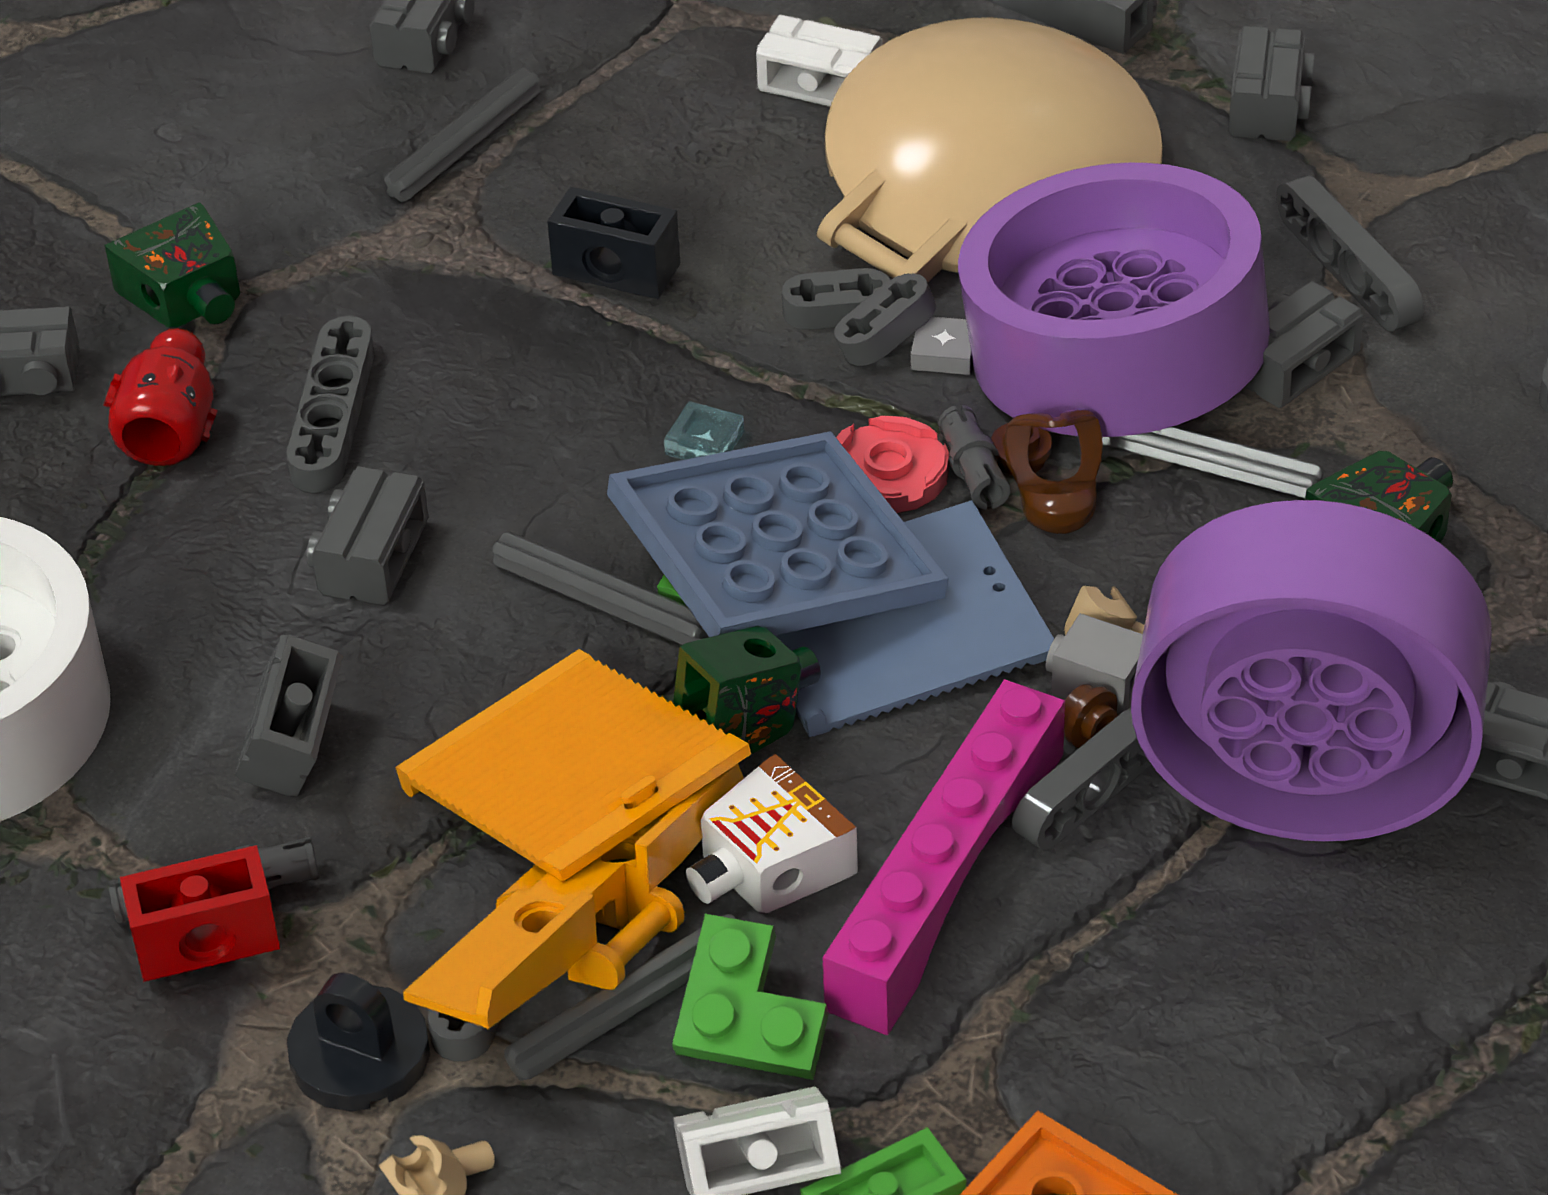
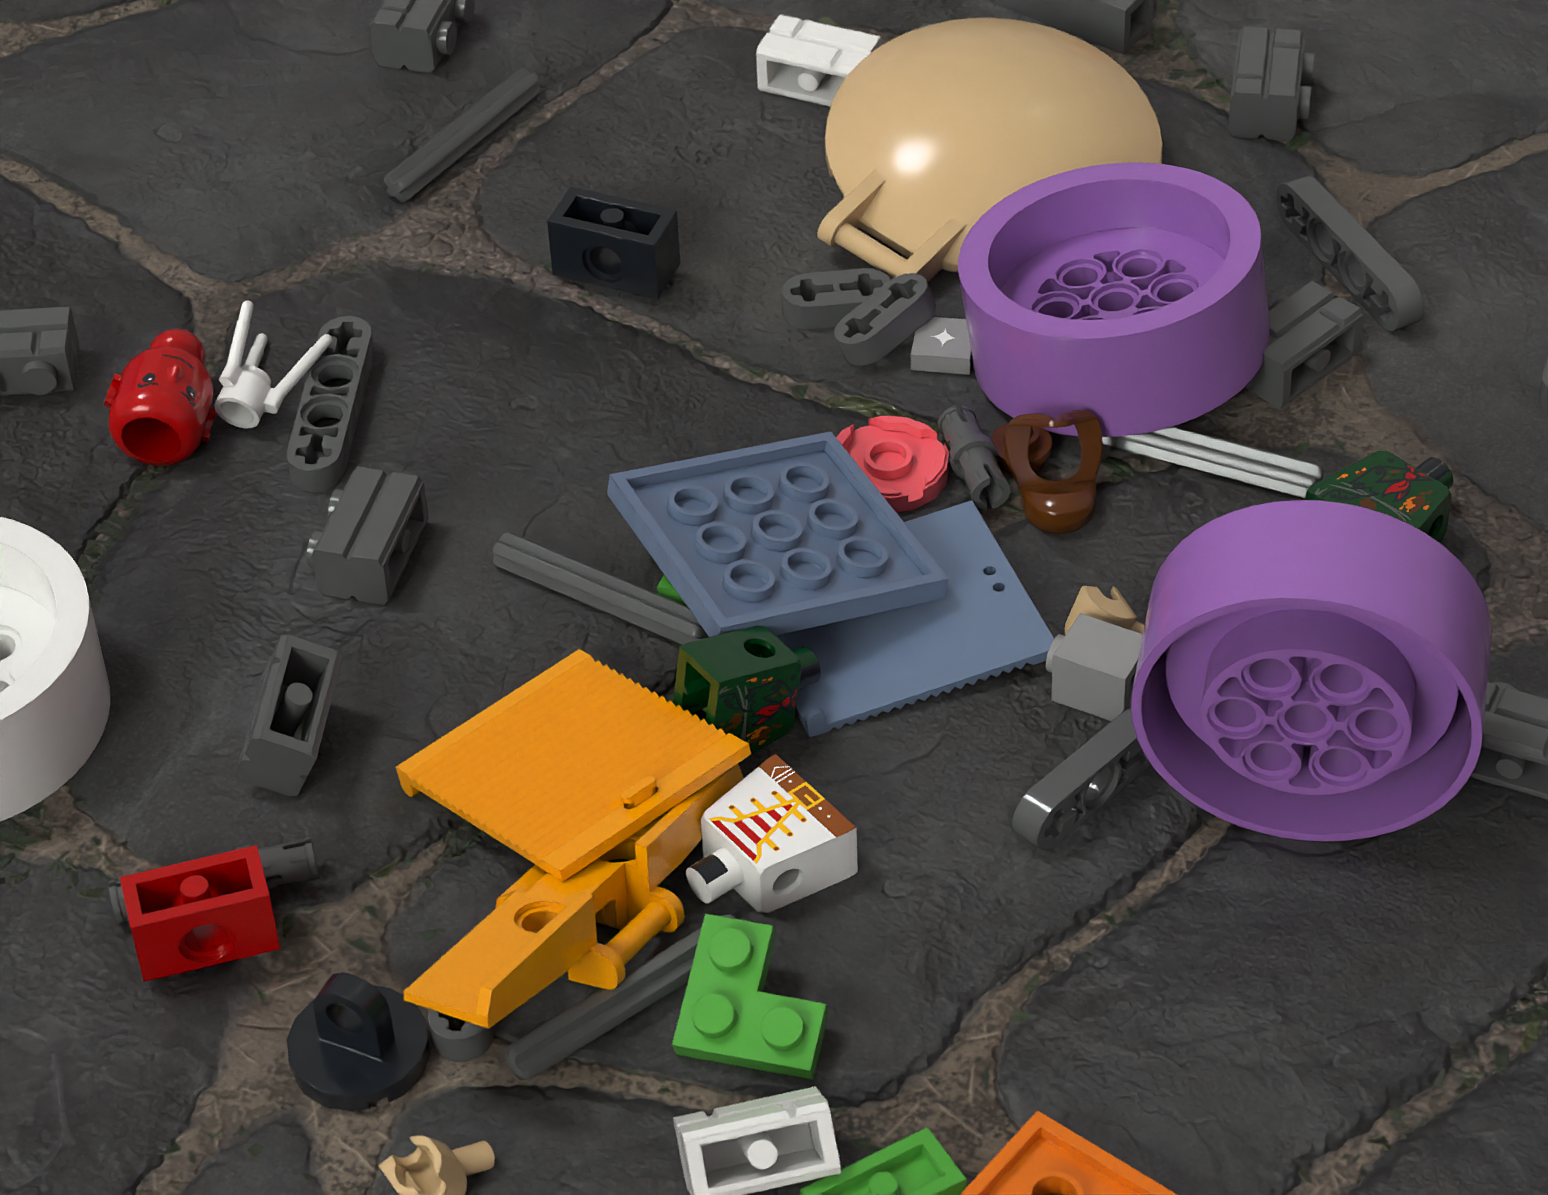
dark green torso [105,202,240,328] -> none
clear light blue tile [664,401,744,460] -> none
dark pink arch [823,679,1065,1036] -> none
reddish brown plate [1064,684,1118,748] -> none
none -> white plant [214,300,332,429]

